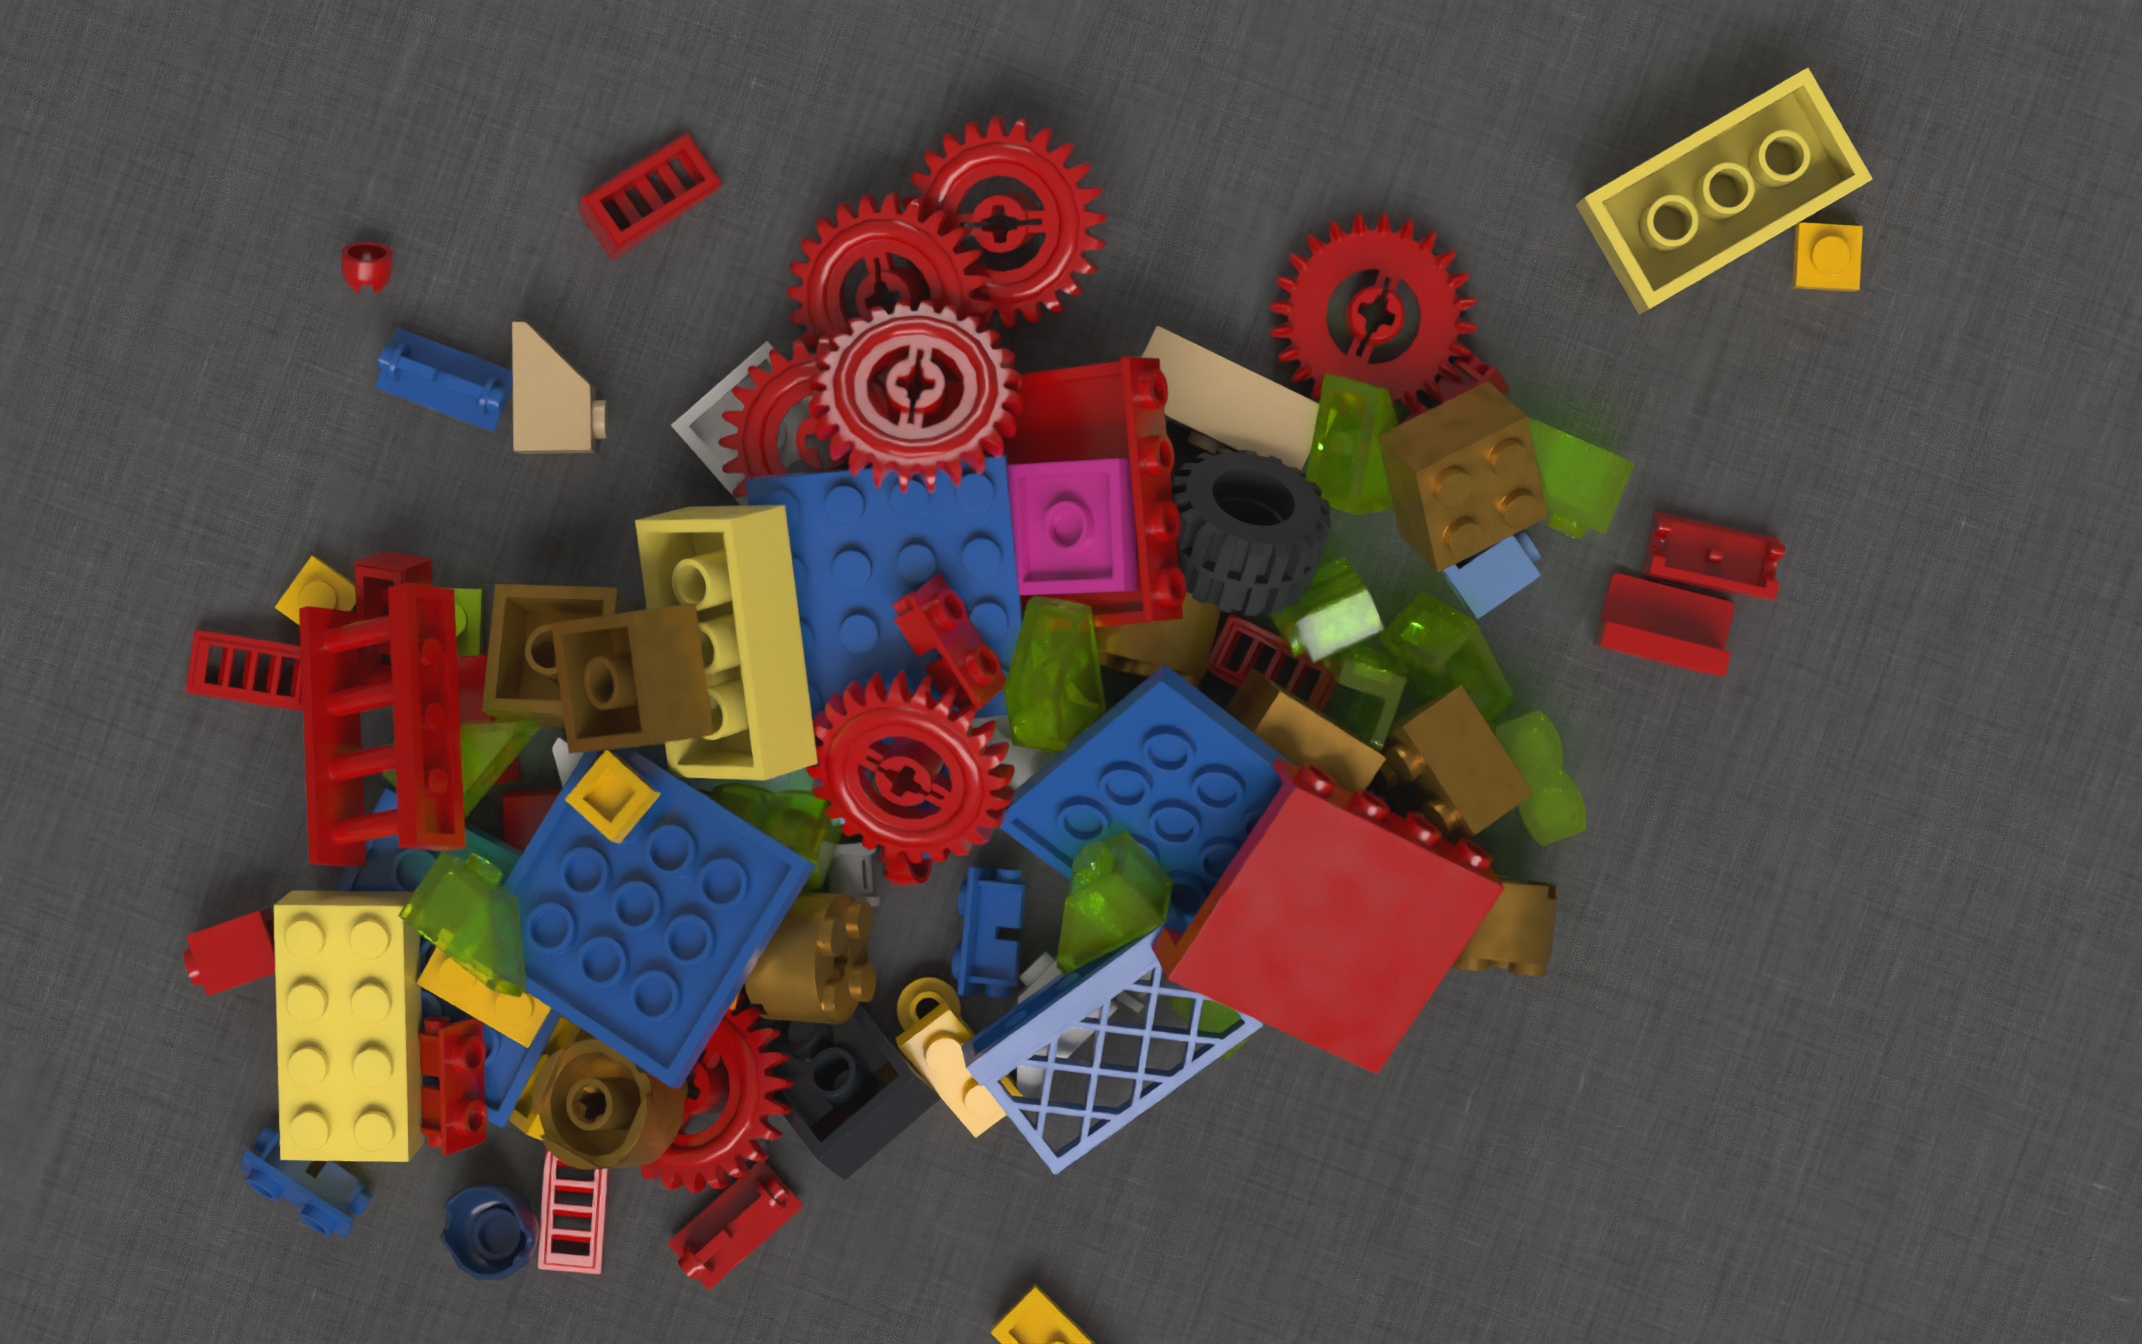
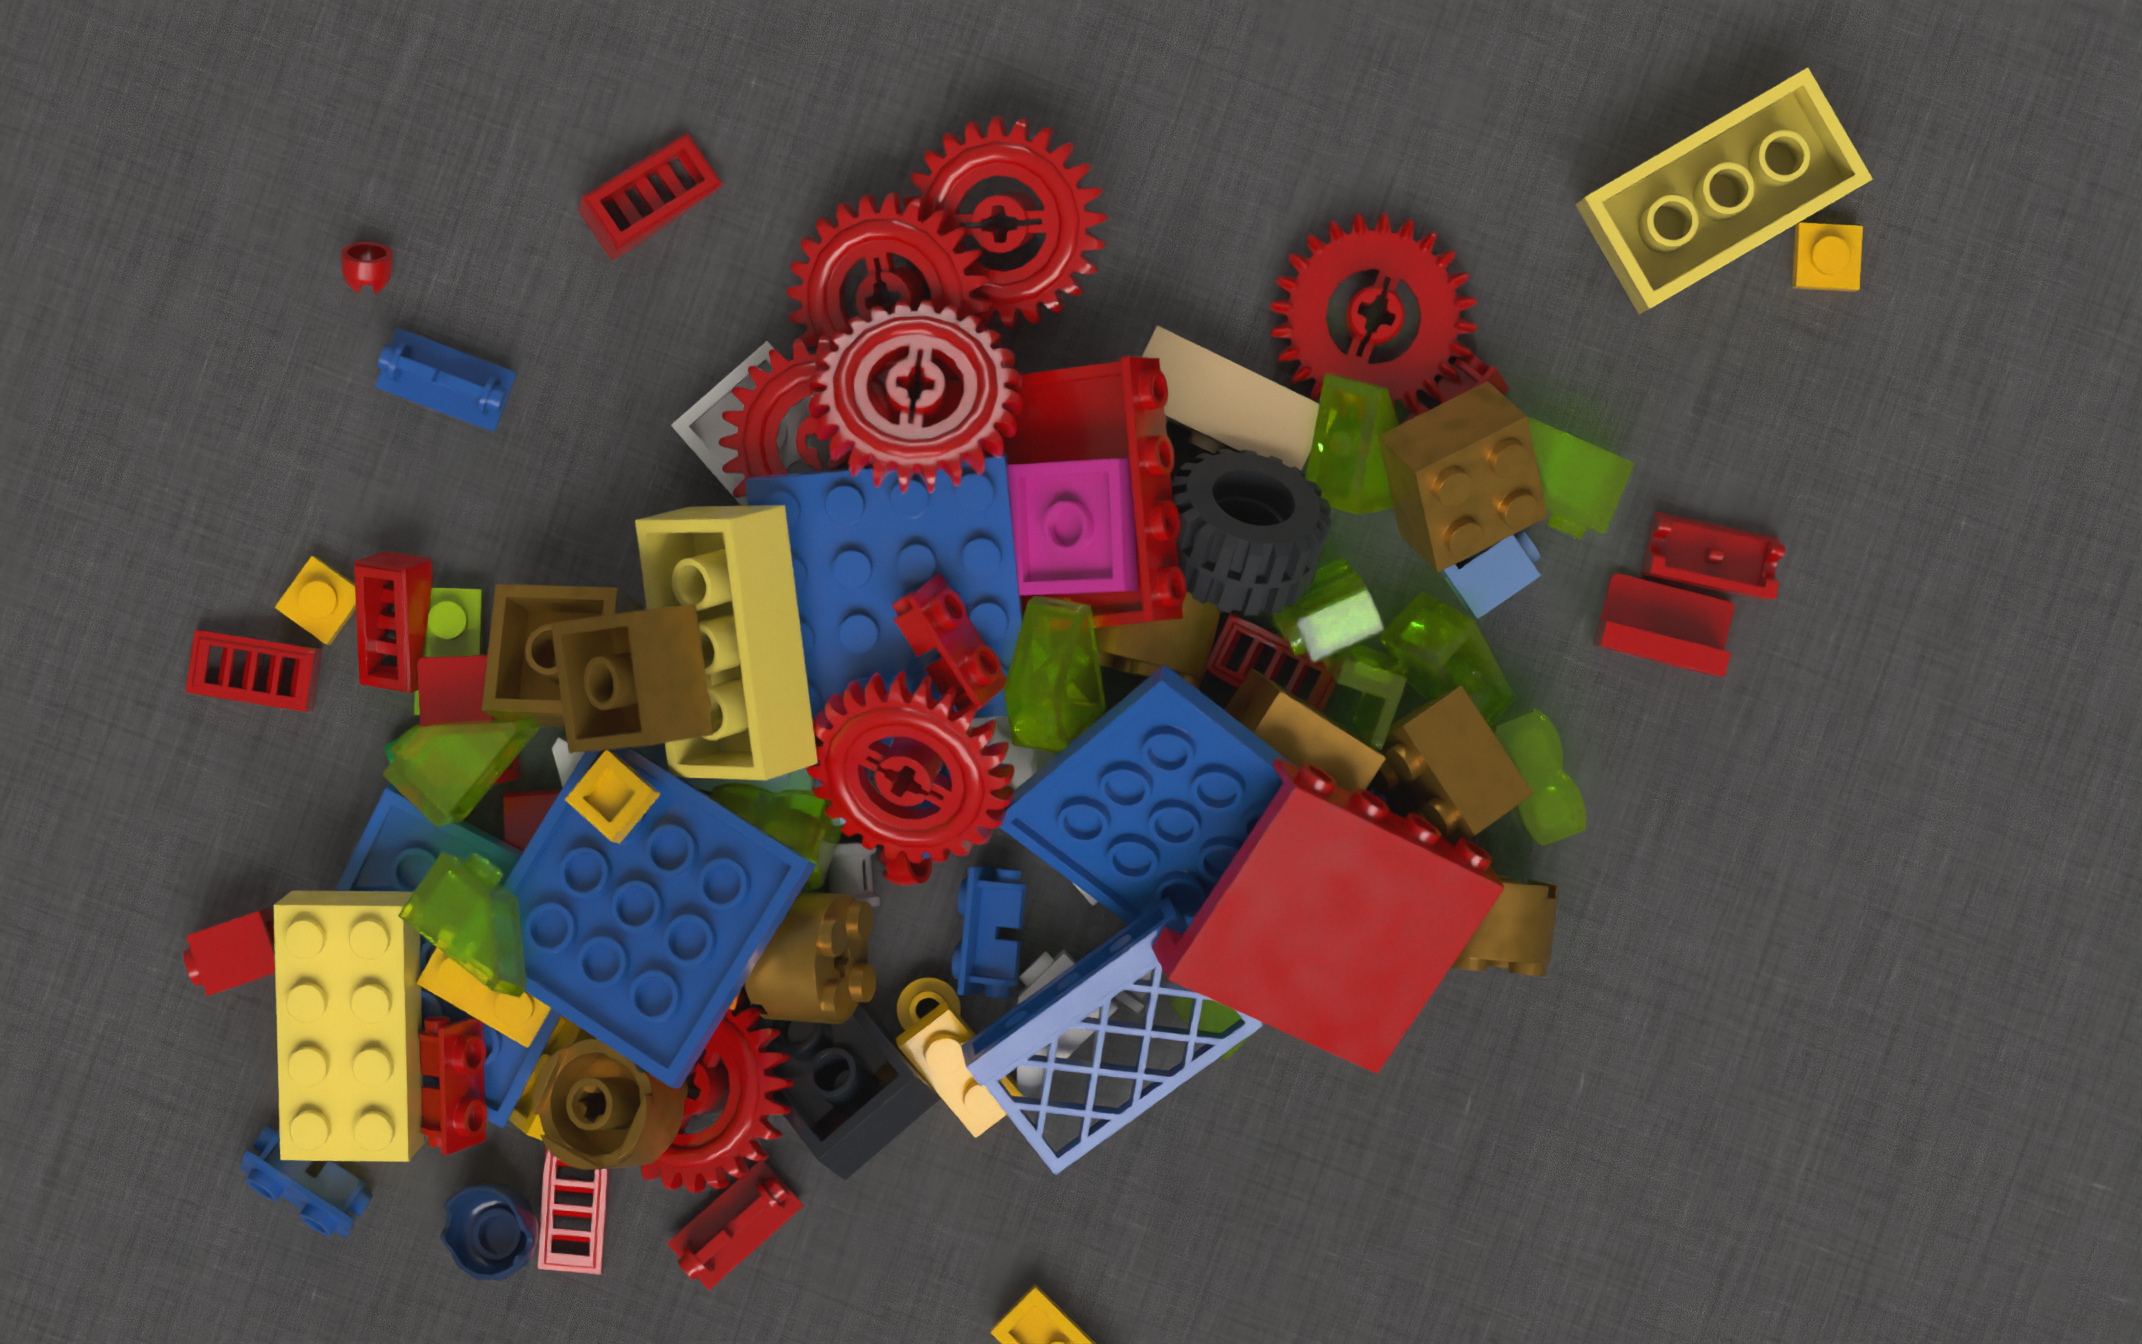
red fence [299,583,466,868] -> none
tan slope [512,322,608,454] -> none
clear neon green slope [1056,831,1173,975] -> none

